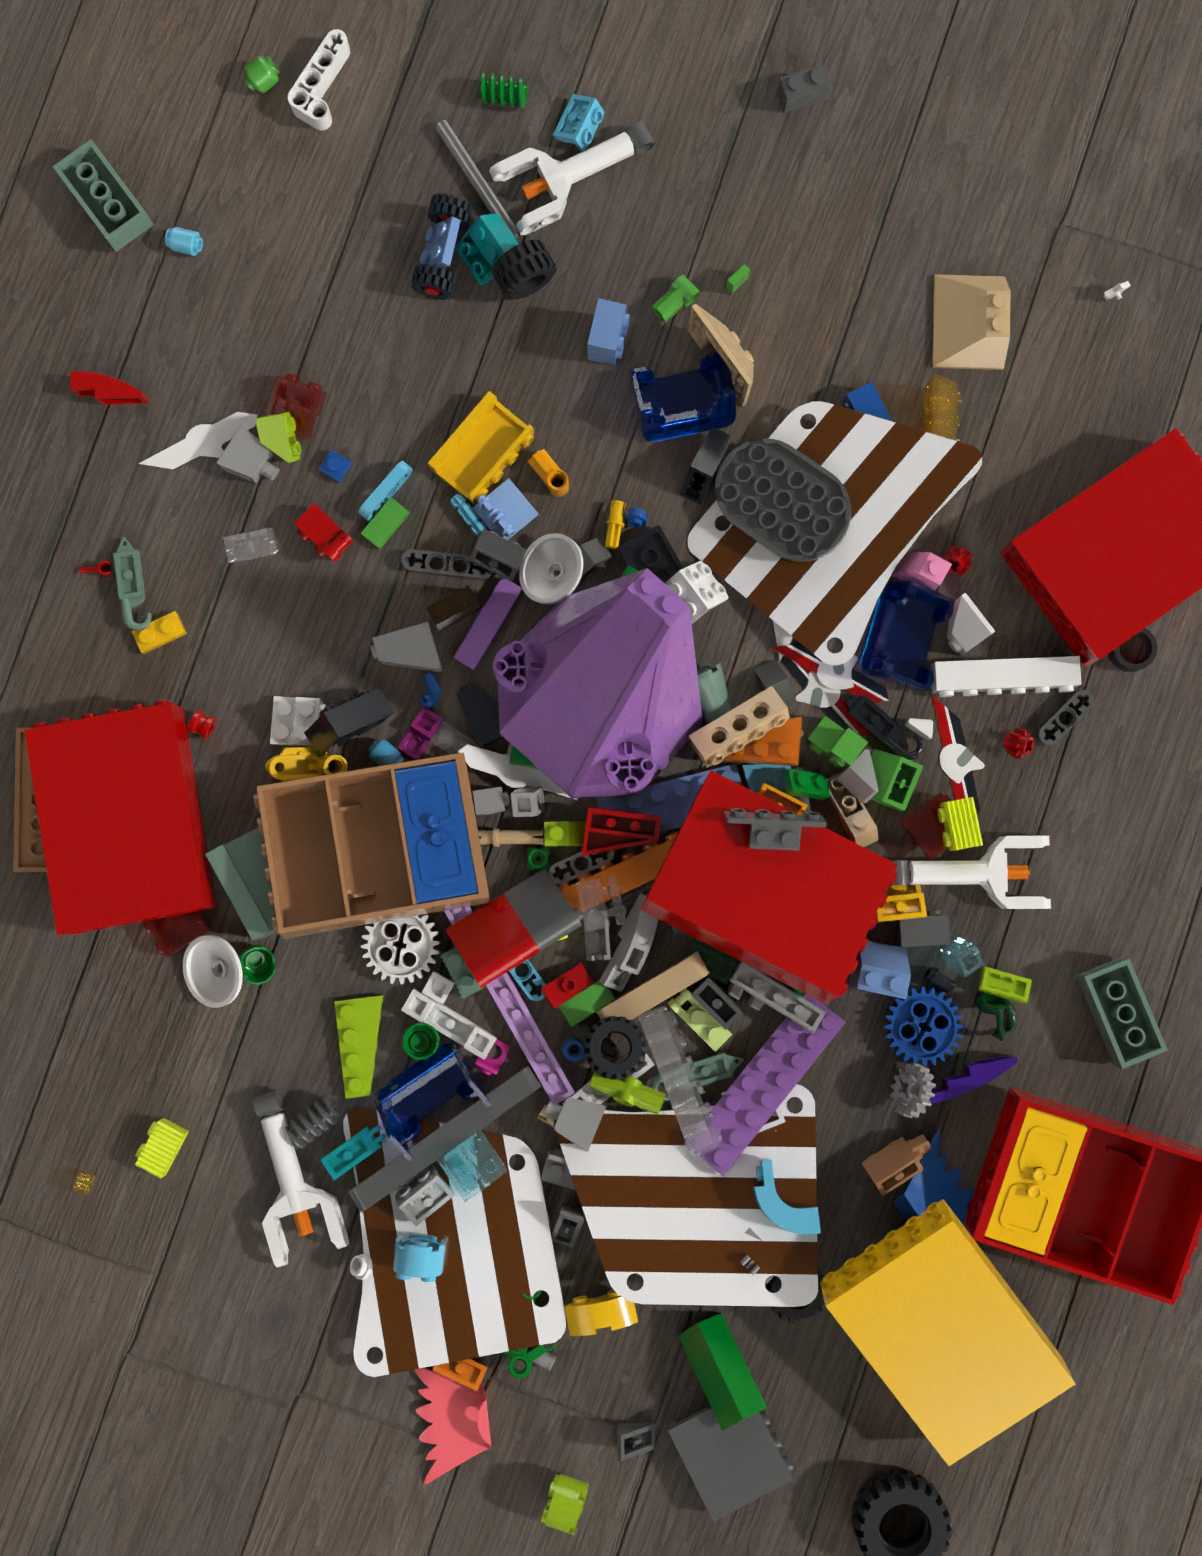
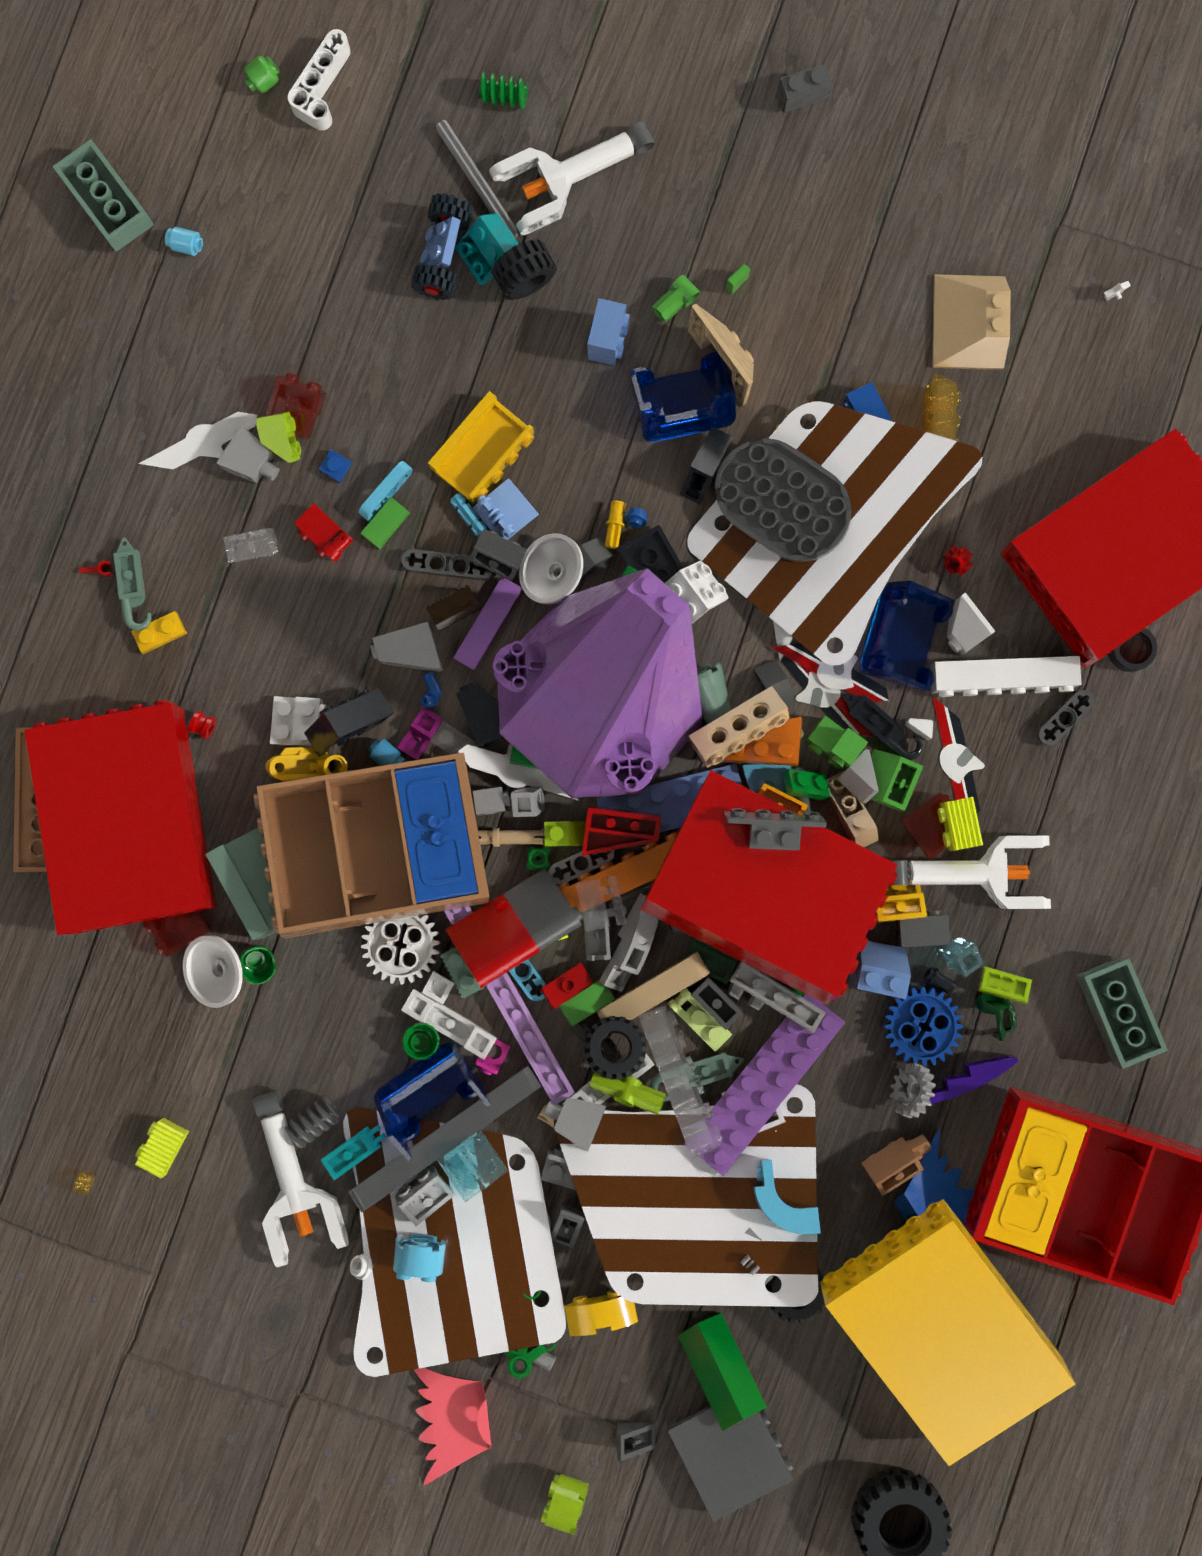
red slope [70,371,149,405] -> none
lime wing [334,995,384,1099] -> none
orange plate [432,1359,488,1392] -> none
light orange piece [528,449,569,497] -> none
medium azure bracket [553,94,604,152] -> none
blue plate [562,1037,585,1062] -> none
bright pink slope [891,552,952,596] -> none
red gear [1003,728,1034,759] -> none

